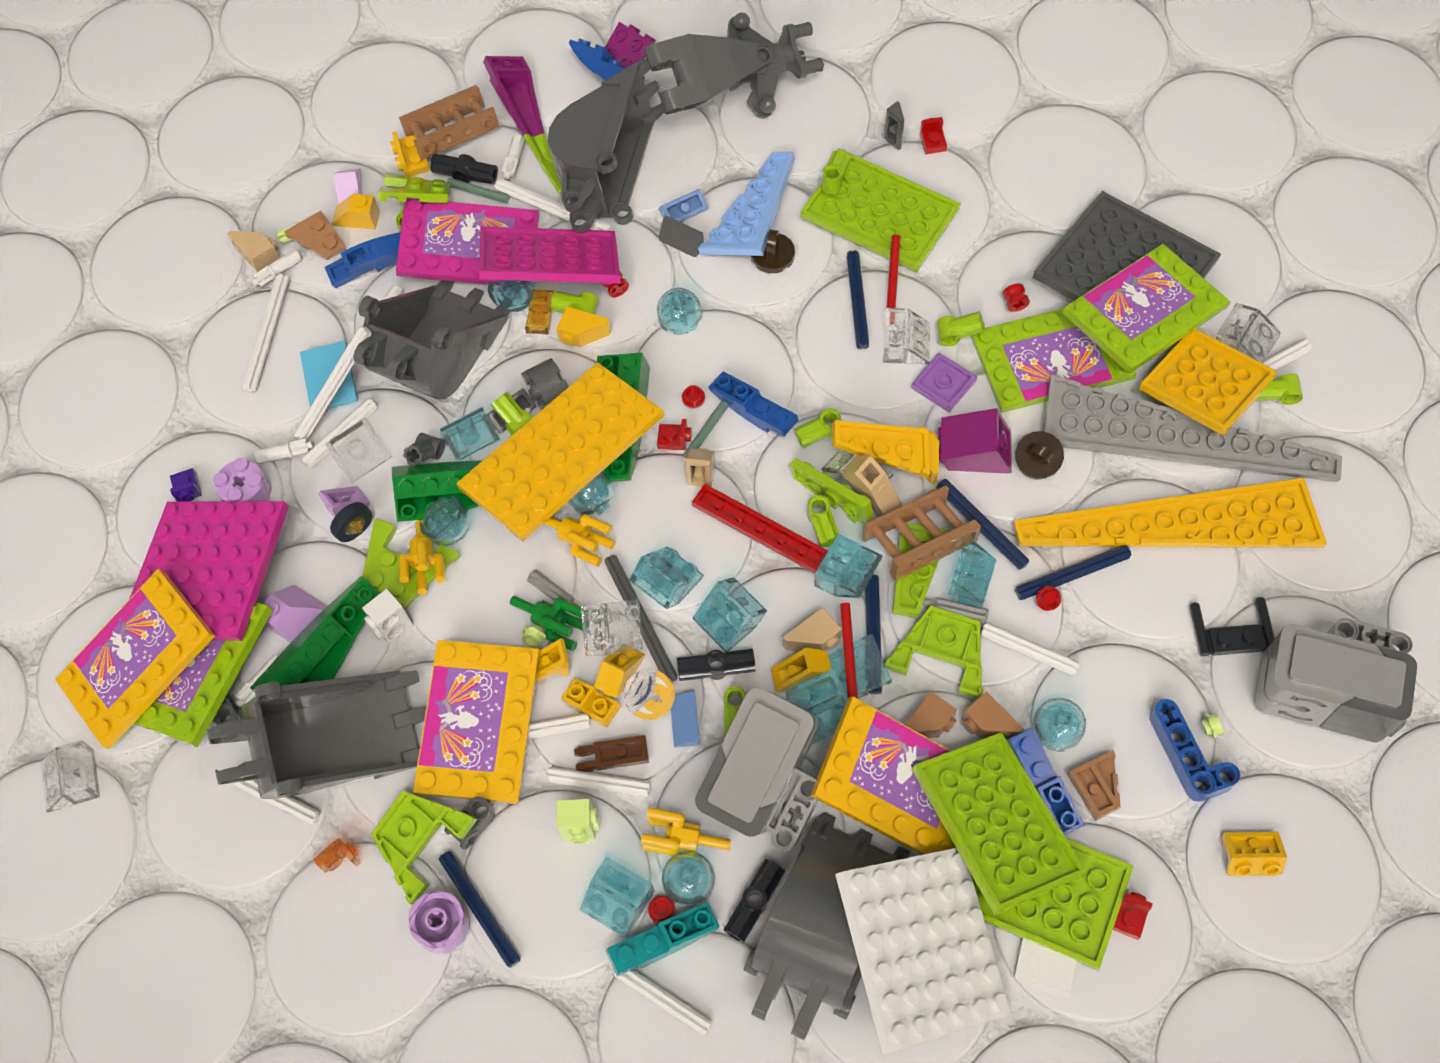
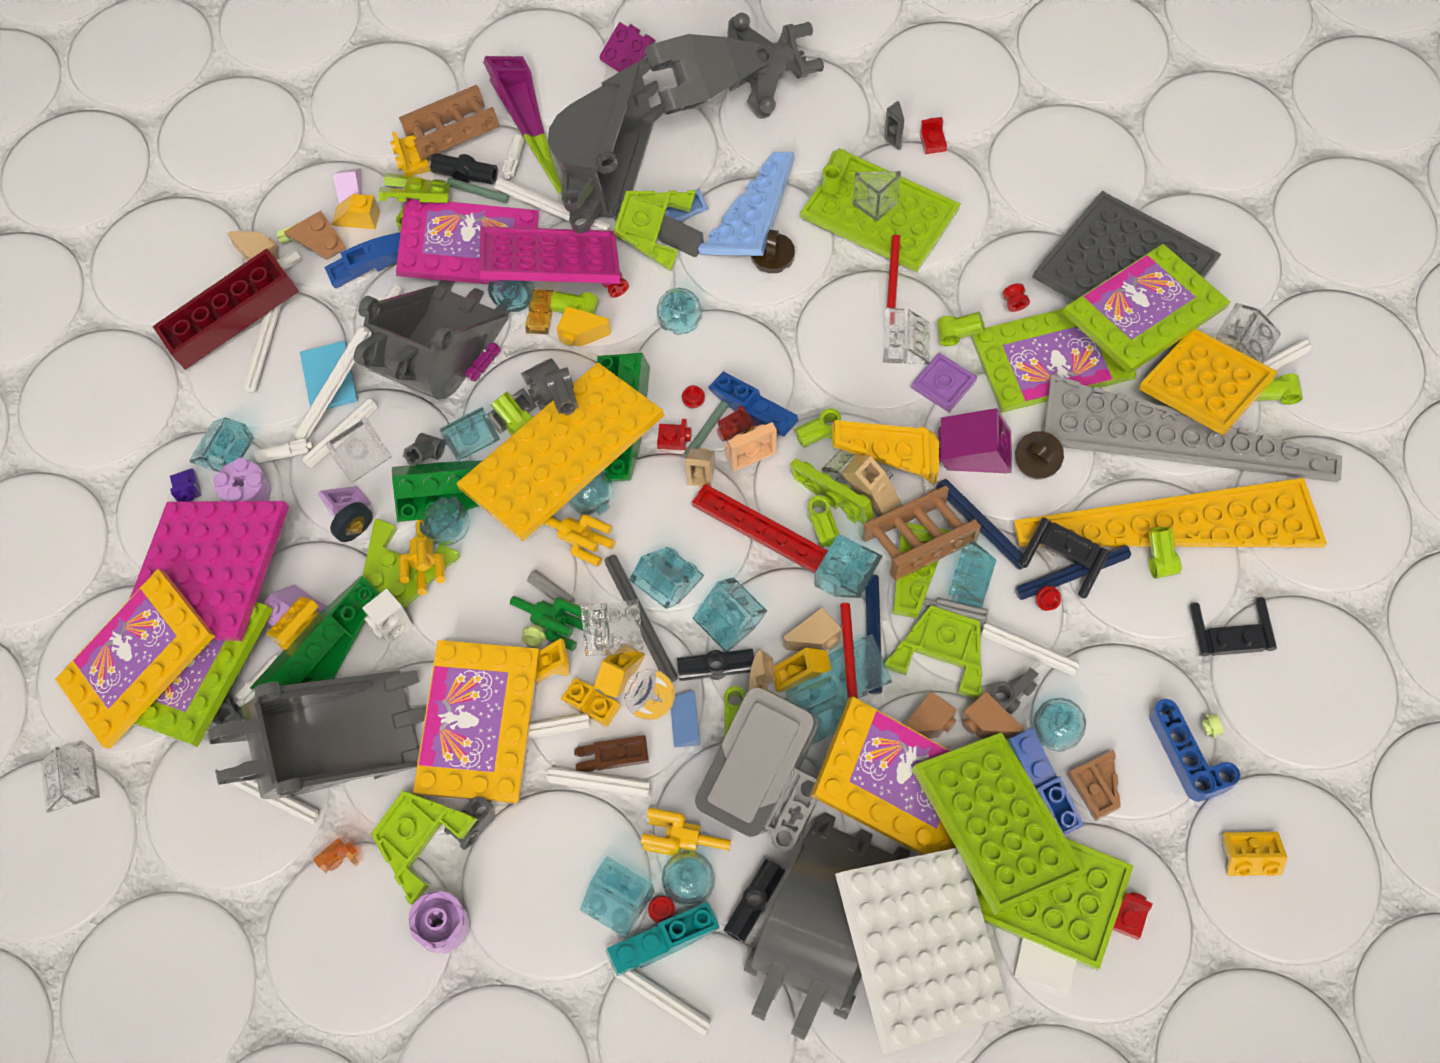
dark blue axle [439,851,520,968] -> none
yellowish green brick [557,799,600,844] -> none
blue slope [569,38,645,81] -> none
dark blue axle [847,250,869,349] -> none
light grey piece [1255,618,1417,743] -> none
none -> dark red brick [152,248,299,370]
none -> clear light blue slope [189,417,254,473]
none -> yellow bracket [266,596,319,650]
none -> magenta axle [465,342,501,382]
none -> dark grey piece [544,367,578,415]
none -> lime wing [613,190,696,271]
none -> clear red brick [716,406,755,443]
none -> light nougat plate [725,423,777,472]
none -> tan slope [749,650,776,691]
none -> clear slope [853,171,901,222]
none -> dark grey plate [990,667,1039,715]
none -> black plate [1019,517,1110,599]
none -> lime piece [1149,526,1182,579]

